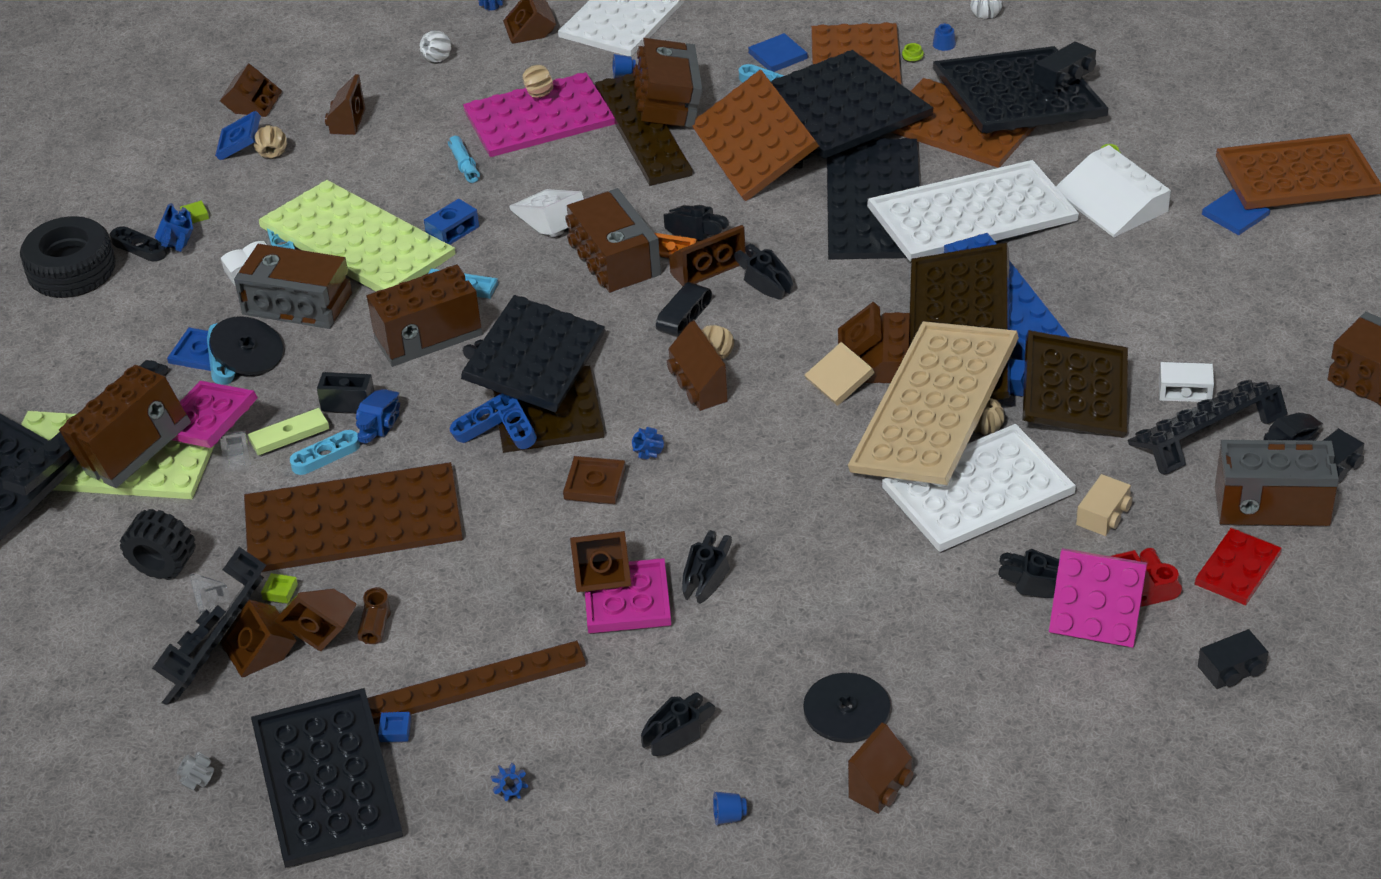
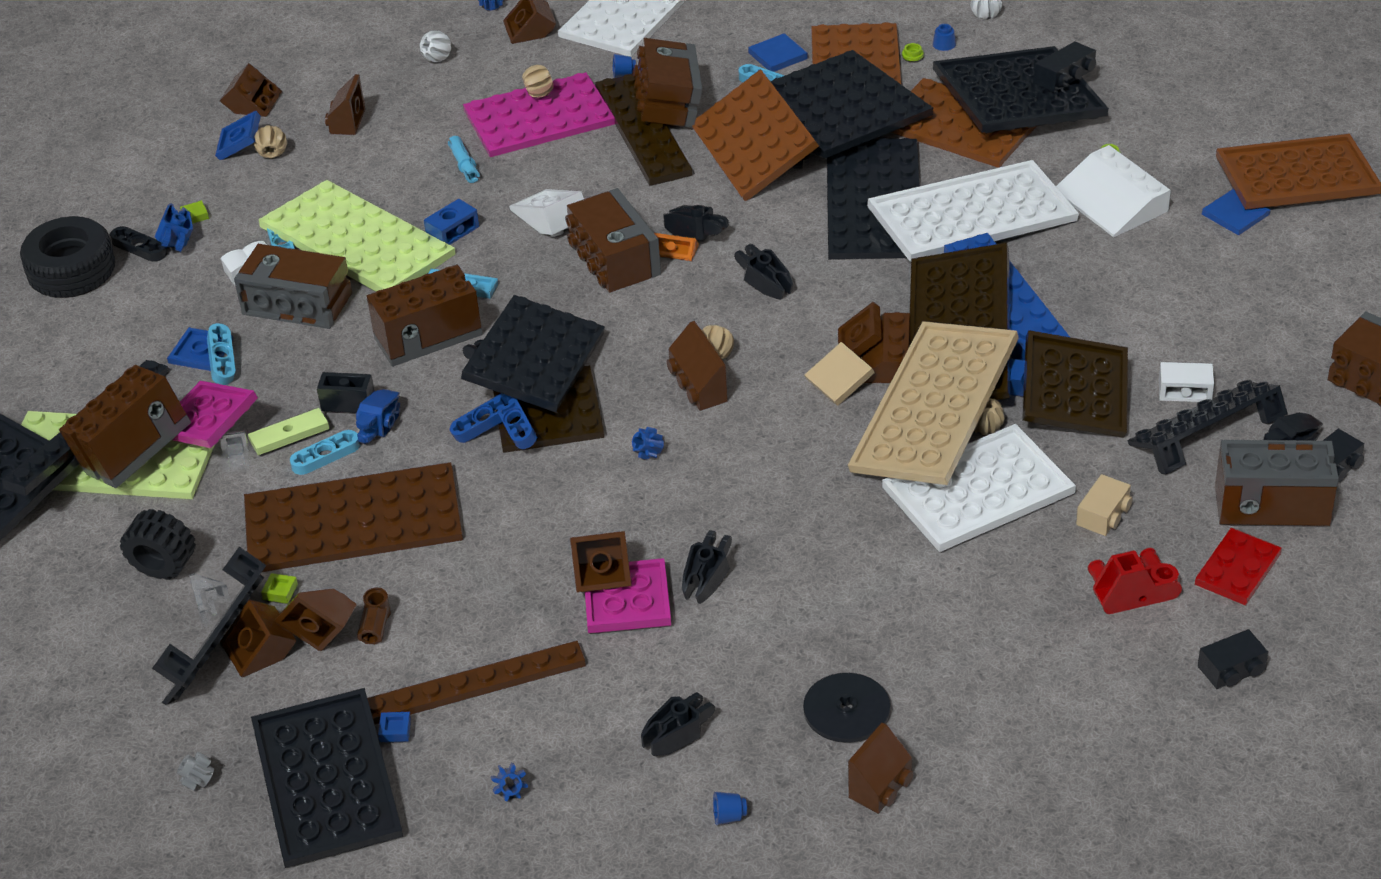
black wing [177,605,226,655] -> none
black piece [209,316,283,375] -> none
reddish brown plate [563,456,626,504] -> none
black beam [656,282,712,337] -> none
reddish brown slope [669,225,746,286] -> none
black hinge [998,549,1059,598] -> none
dark pink plate [1049,548,1147,648] -> none

